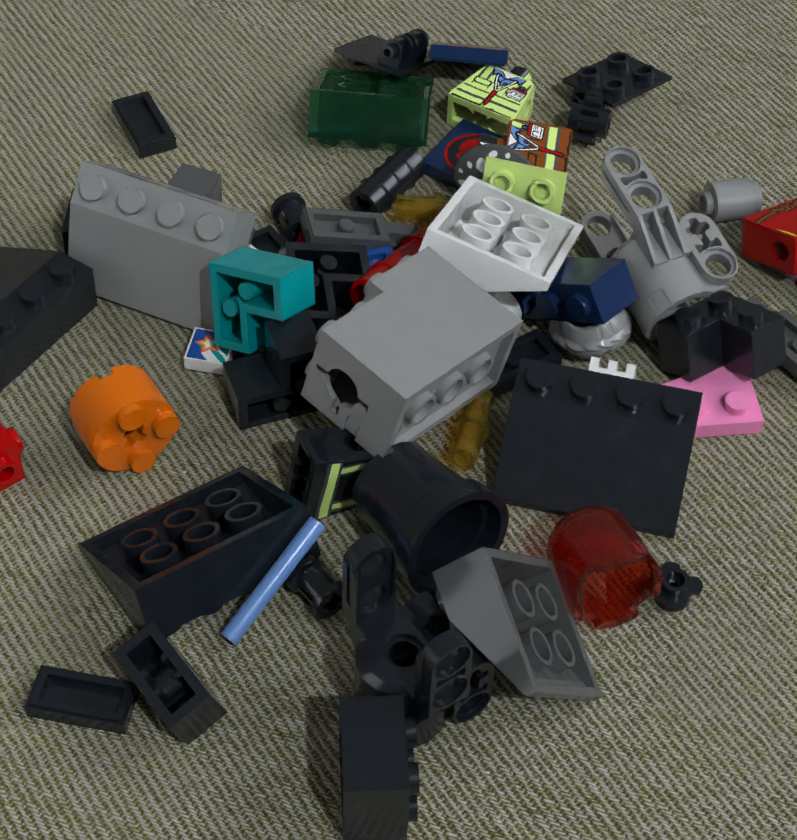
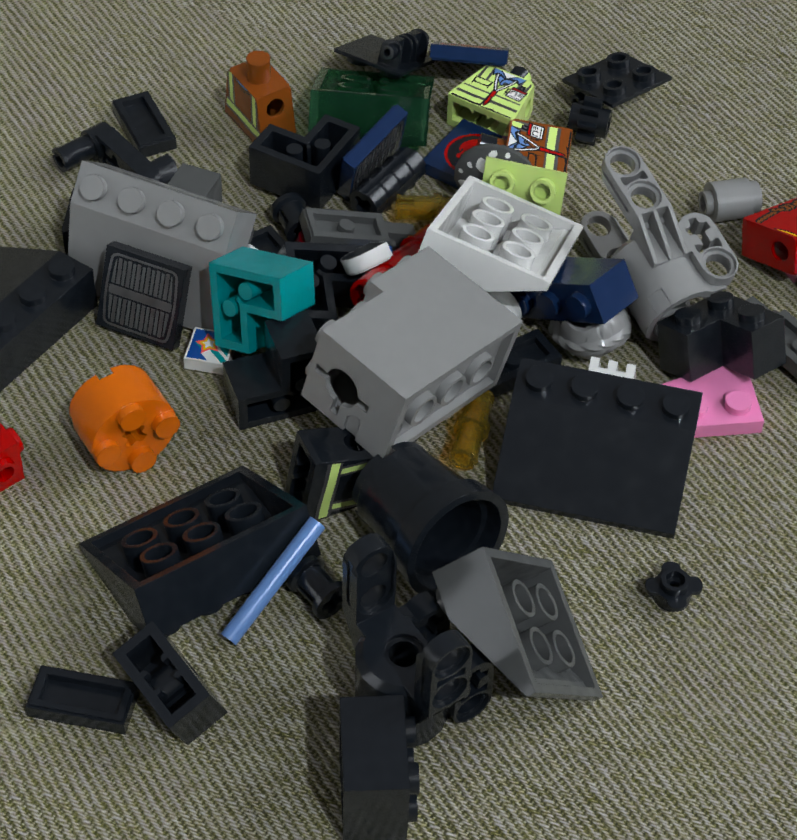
clear red cylinder [545,505,664,629] -> none
none -> black beam [52,122,178,184]
none -> tile [96,241,192,351]
none -> dark orange torso [225,50,296,142]
none -> black brick [249,114,360,208]
none -> dark blue tile [338,104,408,201]
none -> white tile [341,242,393,276]

